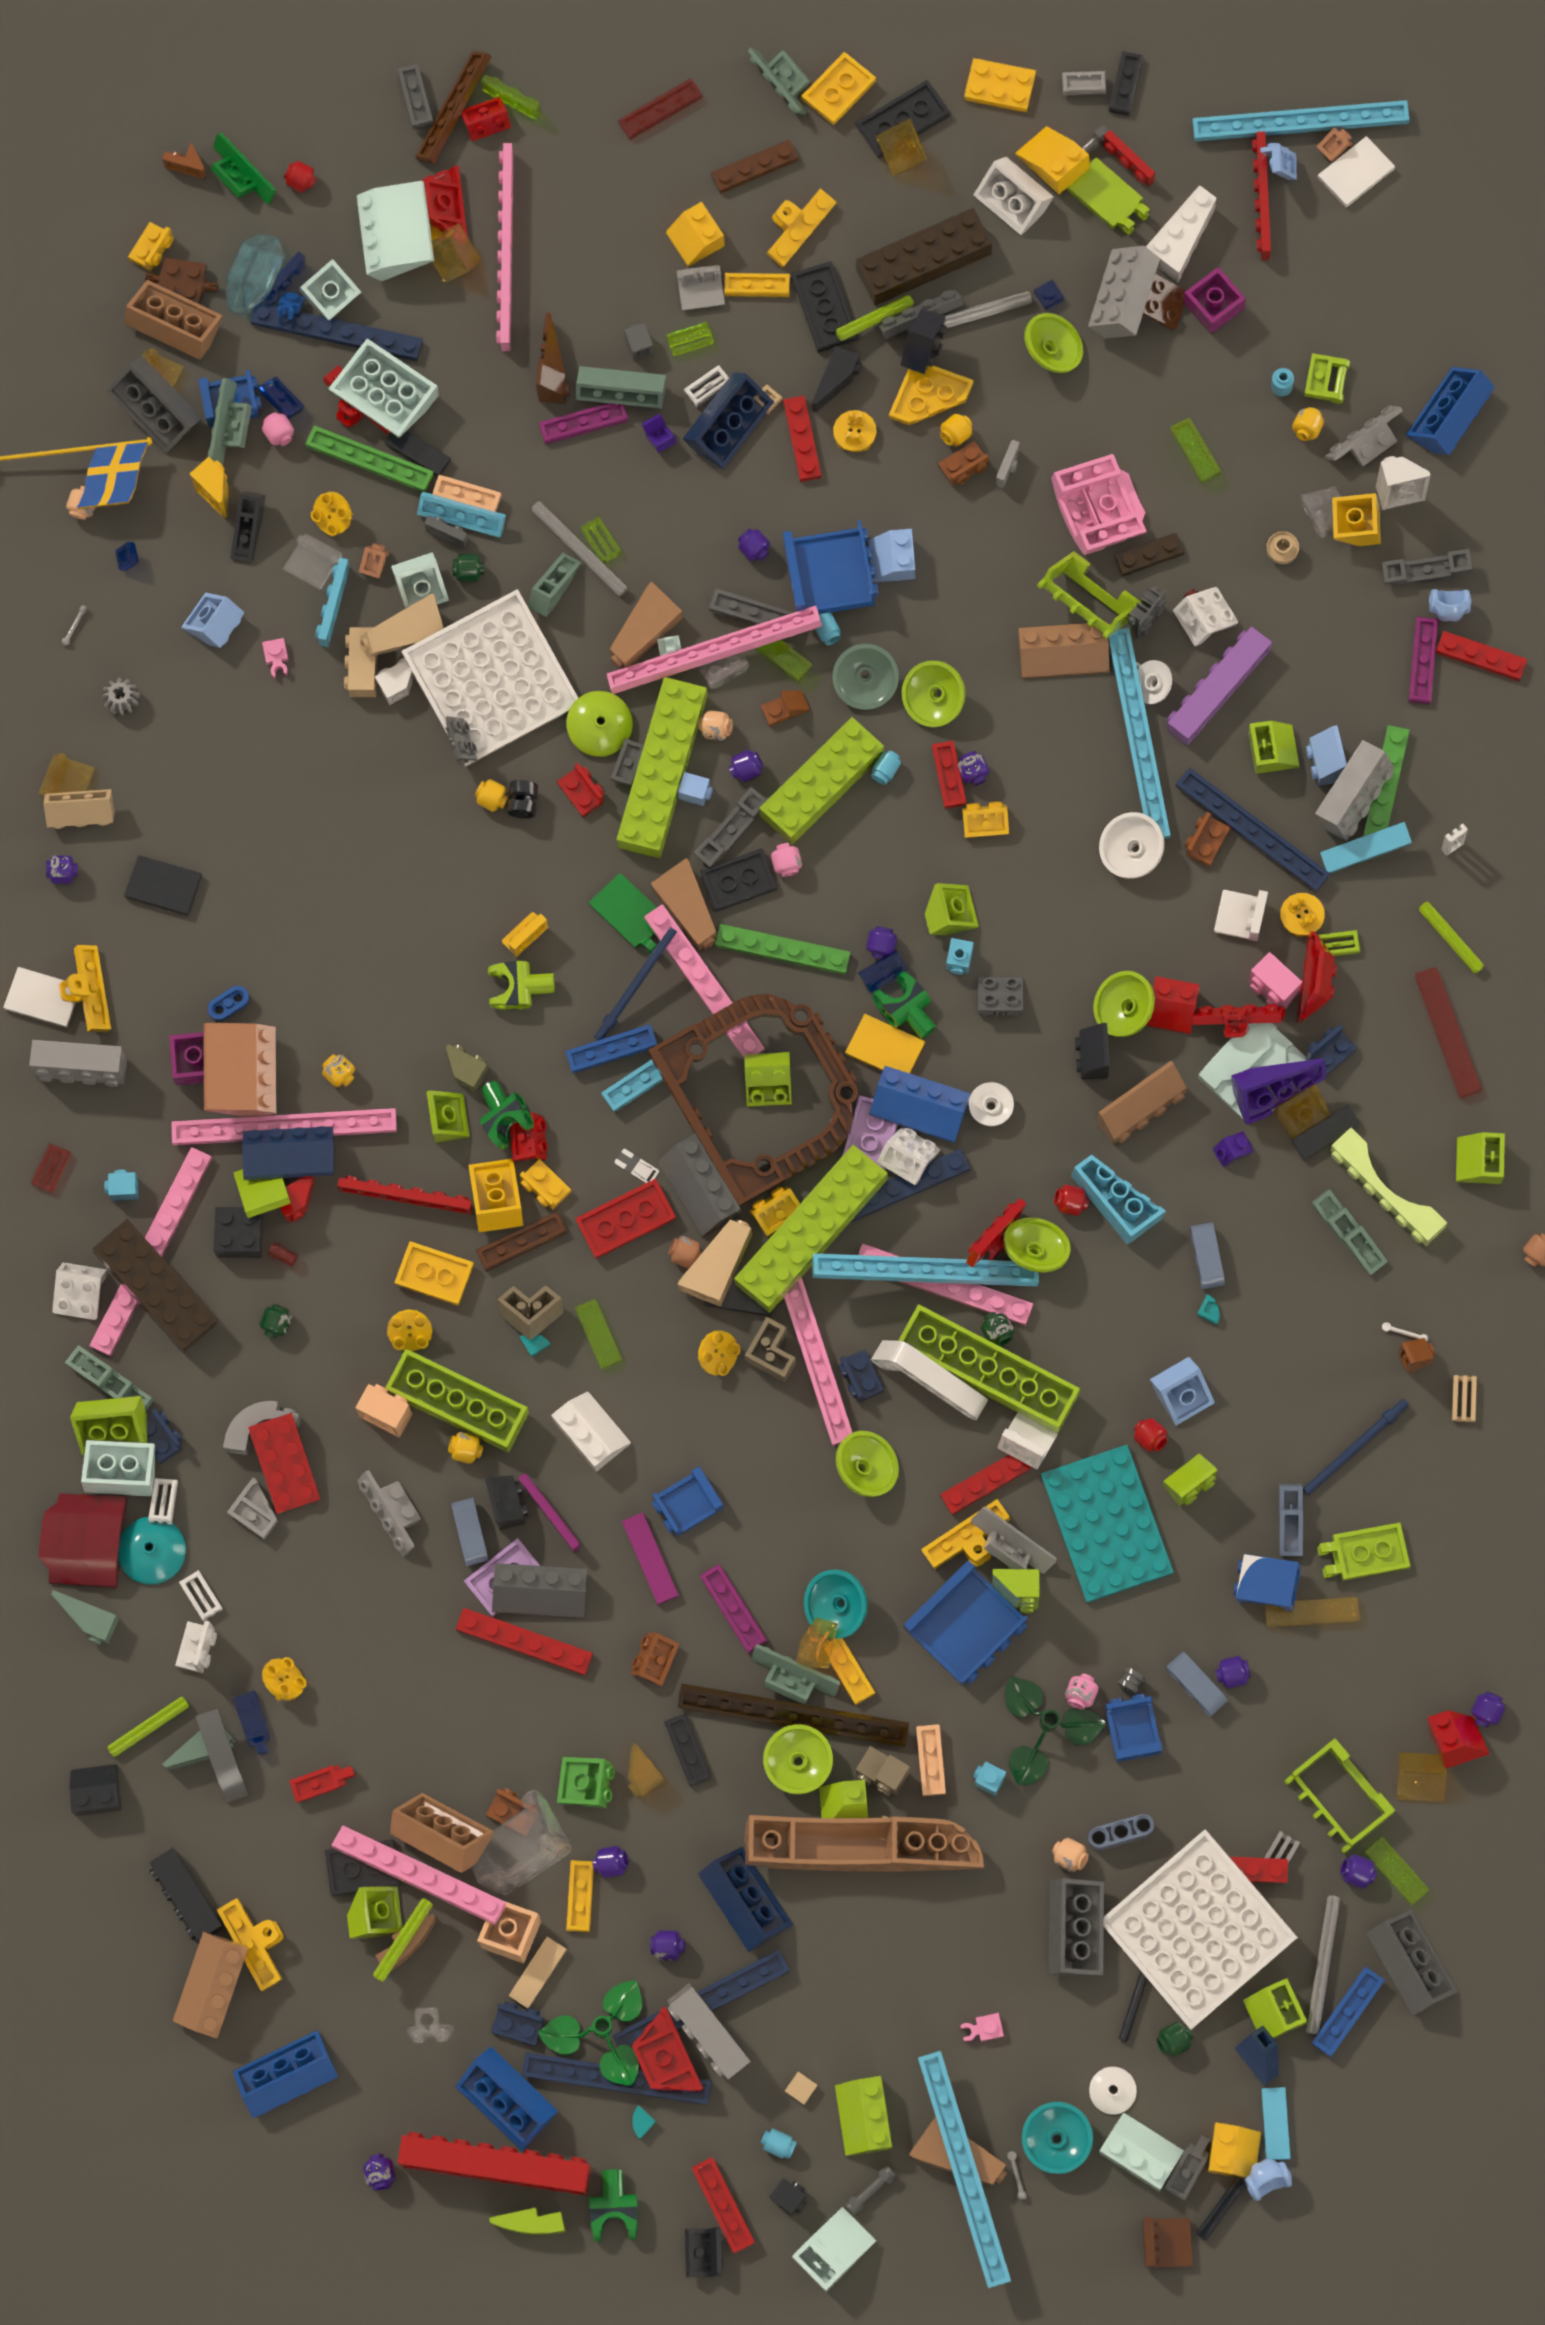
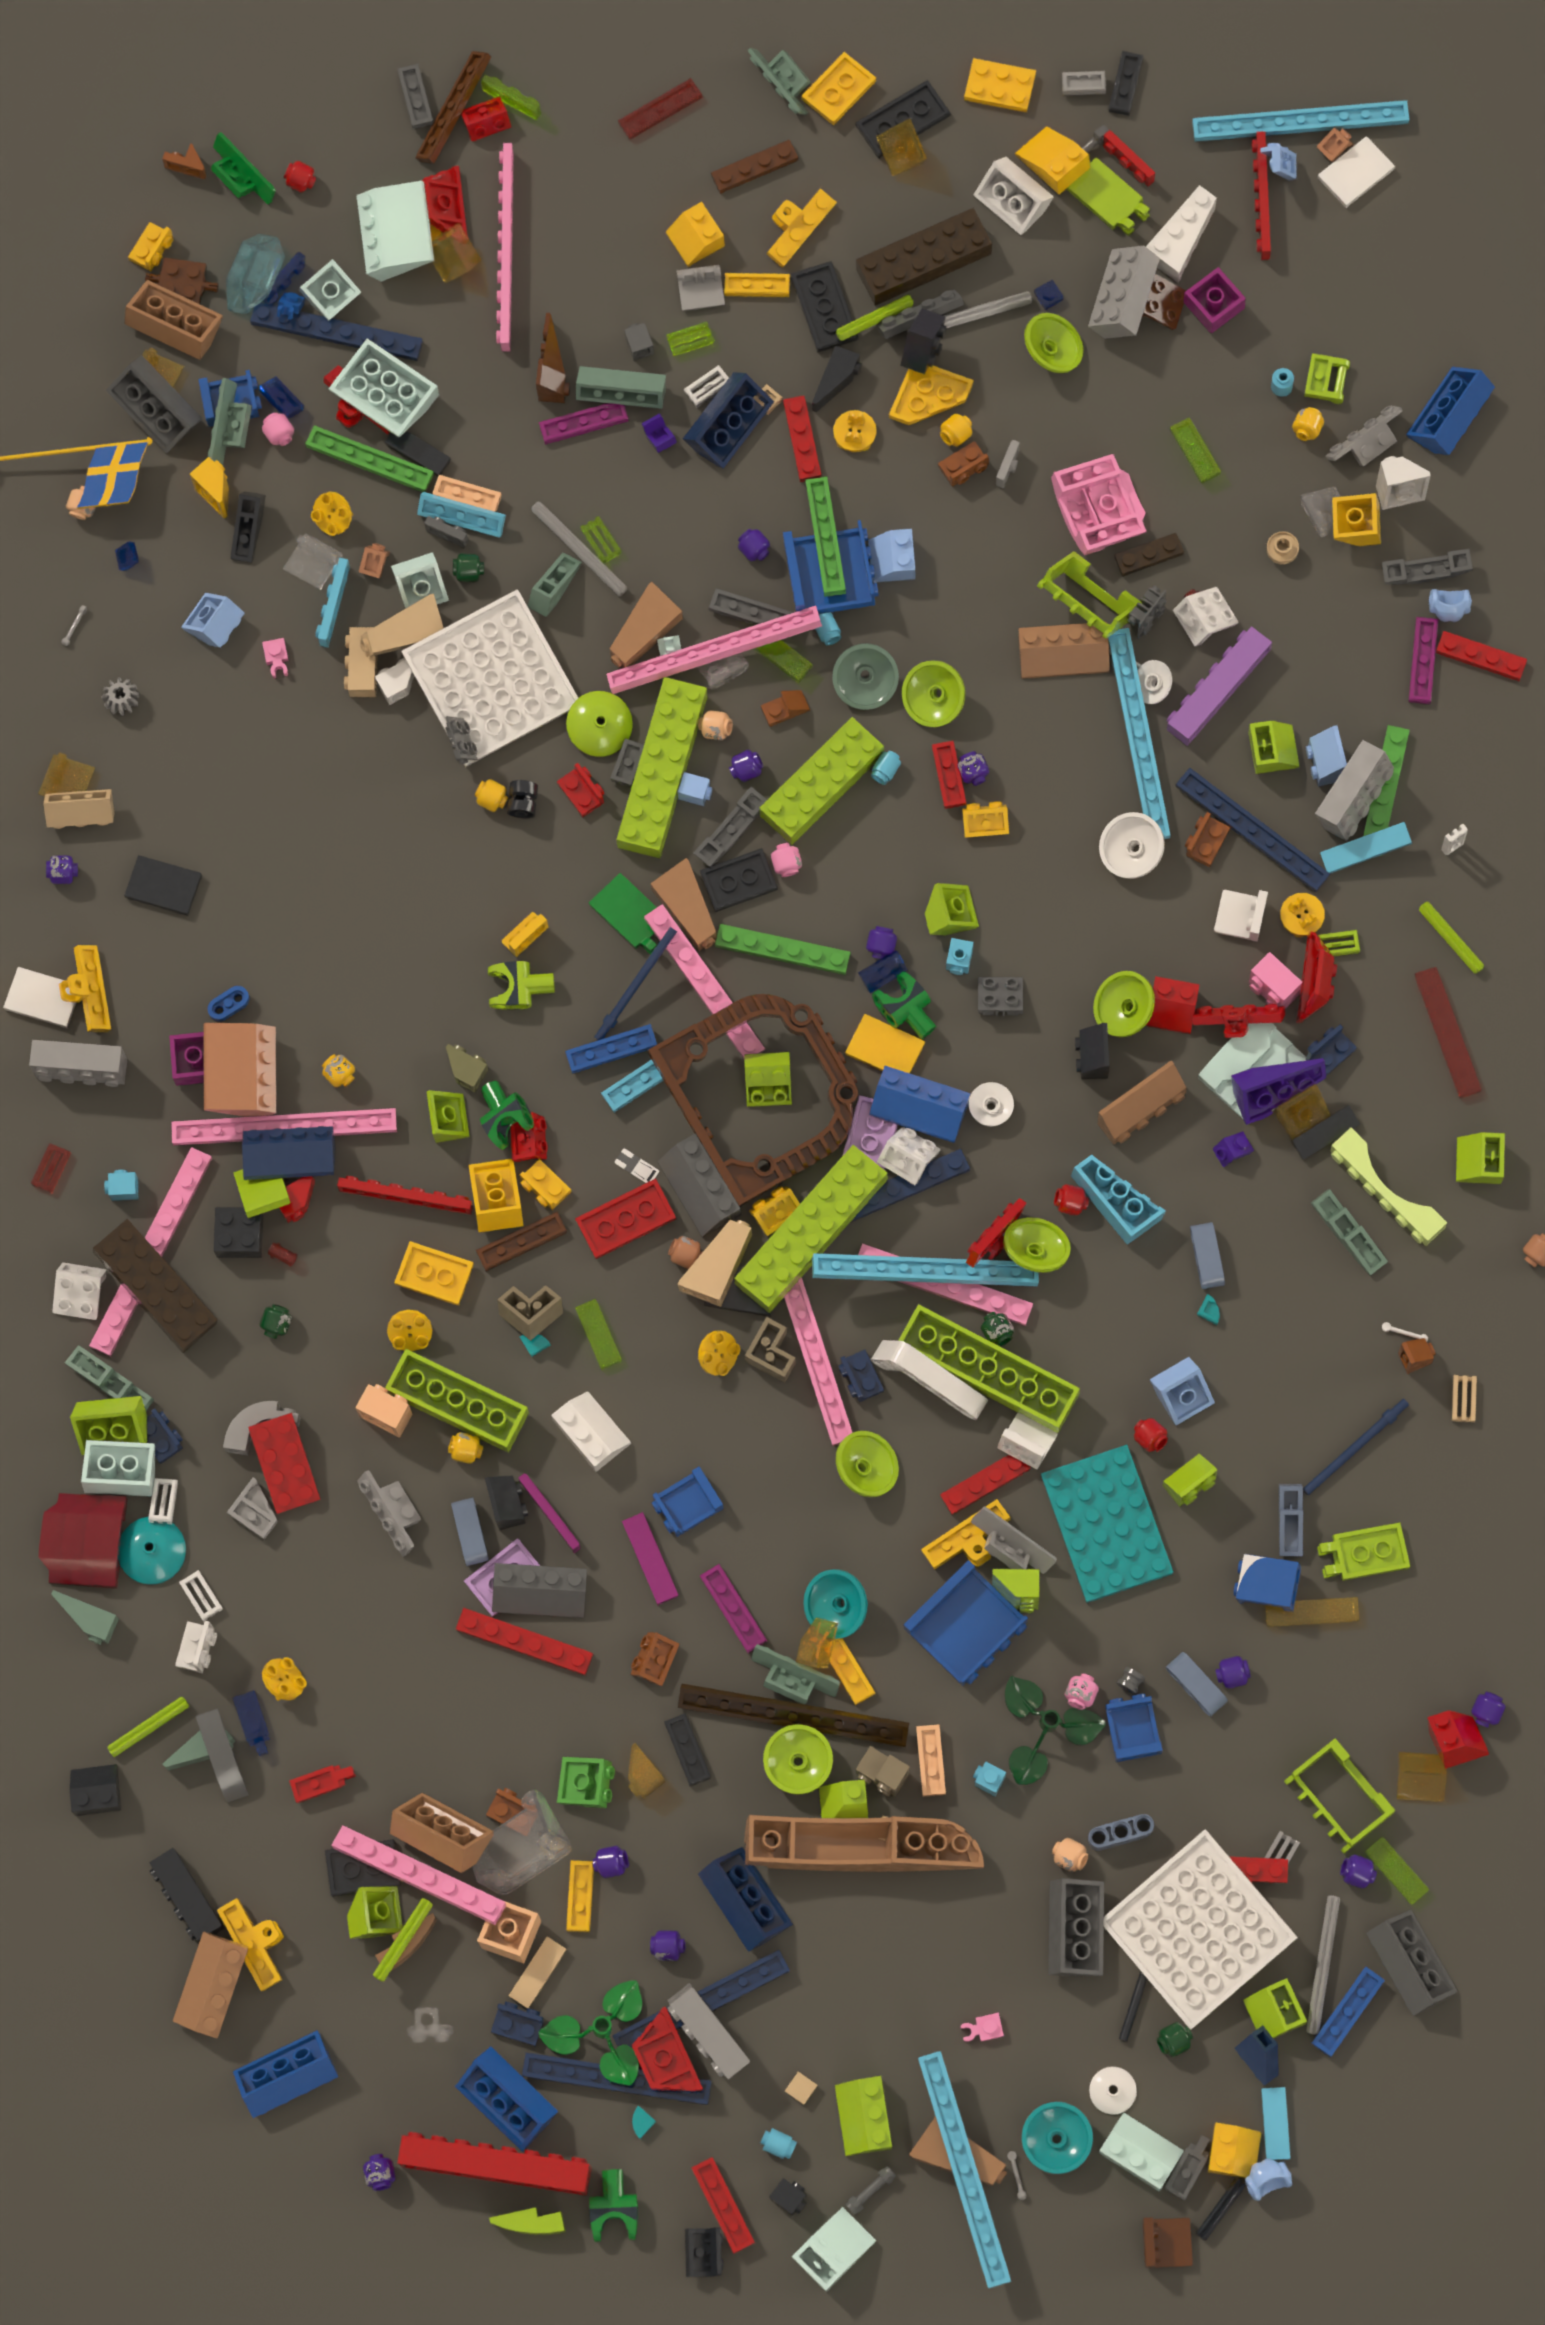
none -> bright green plate [806,477,846,597]

